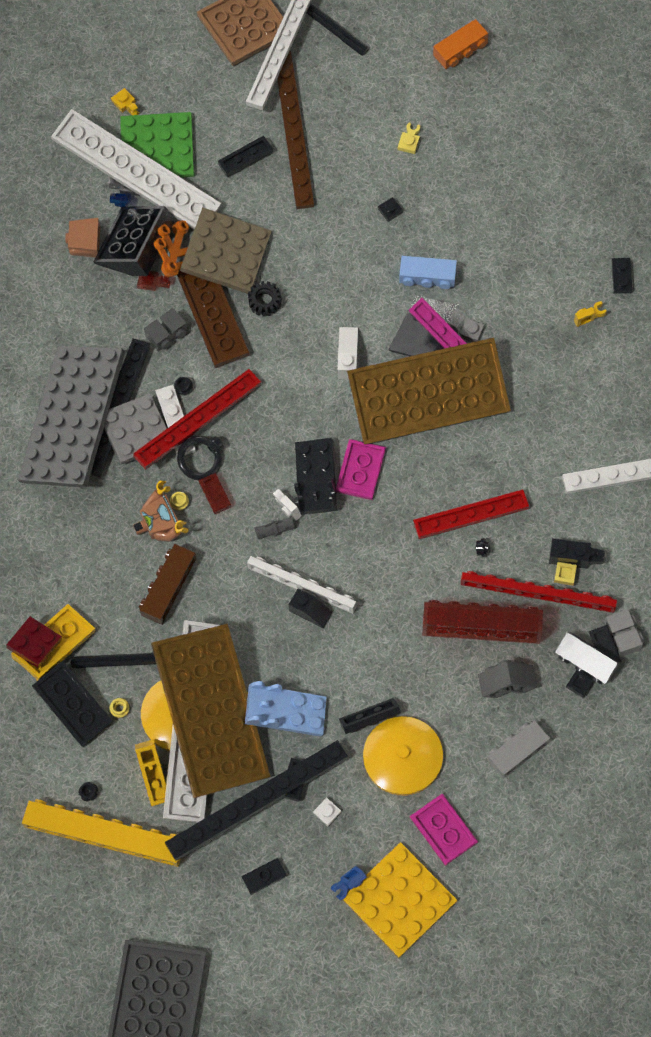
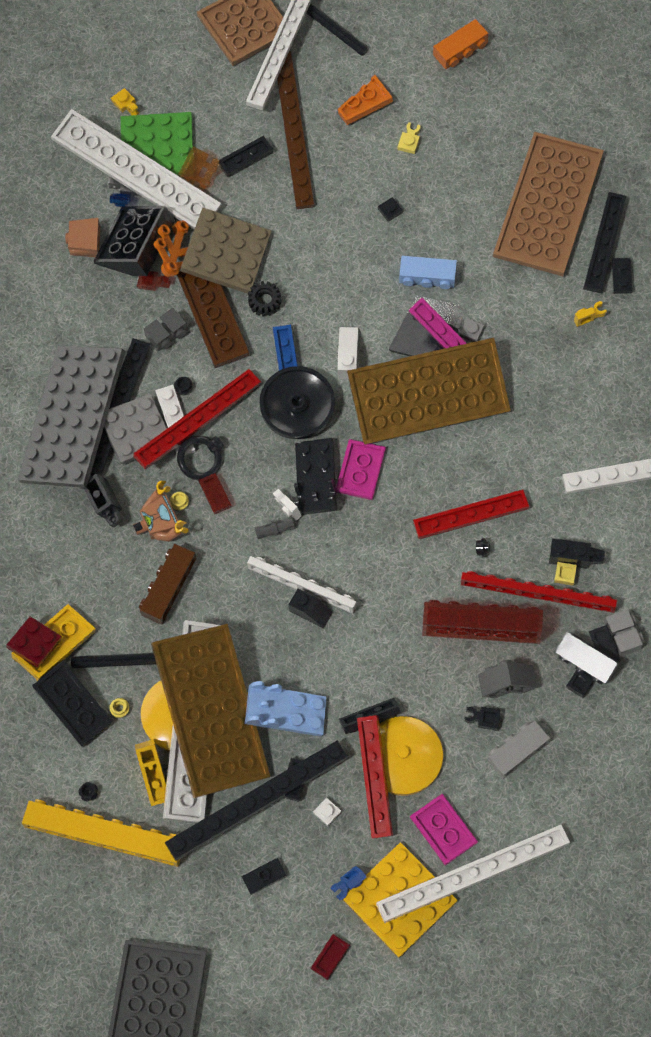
none -> black hinge [83,473,123,528]
none -> clear orange plate [177,146,220,192]
none -> black dish [259,366,335,439]
none -> blue plate [273,324,297,371]
none -> dark red tile [310,934,350,980]
none -> orange wing [338,75,393,125]
none -> red plate [357,715,393,839]
none -> white plate [376,825,570,923]
none -> black plate [464,706,501,731]
none -> medium nougat plate [493,132,604,276]
none -> black plate [583,192,626,294]

